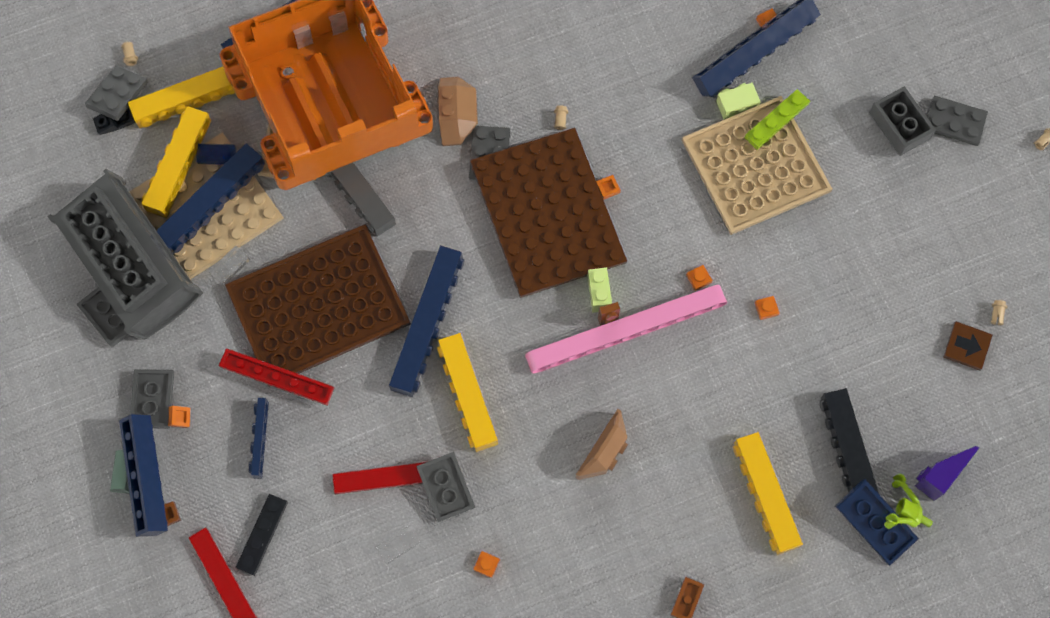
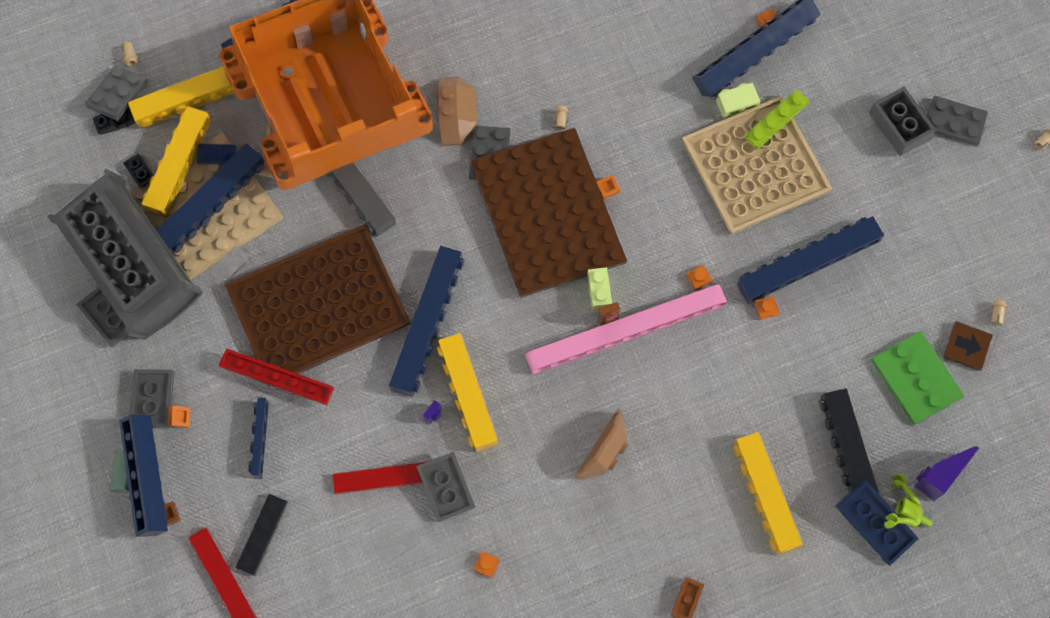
none -> black slope [123,153,154,188]
none -> dark purple plate [422,400,442,424]
none -> dark blue brick [737,216,884,304]
none -> bright green plate [871,331,964,425]

